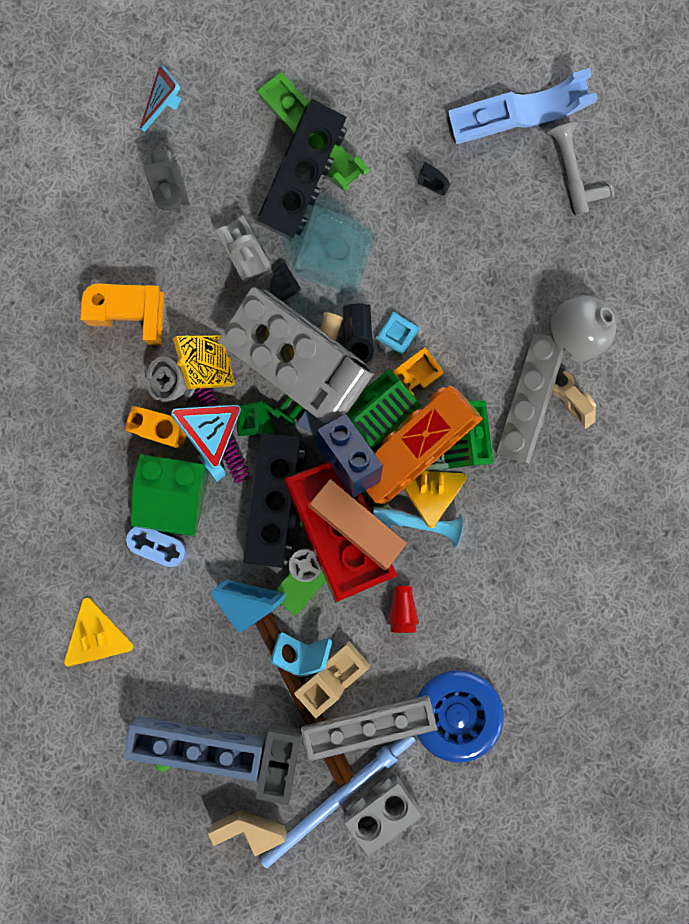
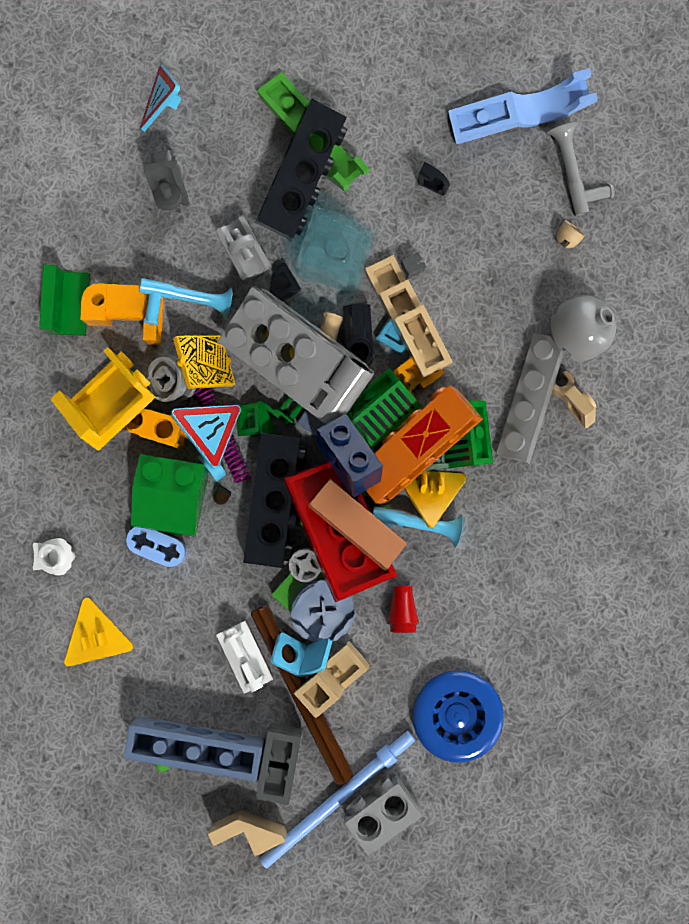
dark azure slope [212,579,285,633] -> none
light grey tile [301,695,437,762] -> none
none -> white animal [33,538,76,575]
none -> green panel [39,264,90,336]
none -> yellow panel [50,347,156,451]
none -> medium azure piece [139,278,232,326]
none -> dark brown piece [213,486,231,505]
none -> white hinge [216,621,273,694]
none -> sand blue tile [290,578,355,643]
none -> tan slope [365,255,453,378]
none -> dark grey piece [400,252,426,280]
none -> tan hinge [556,220,585,248]

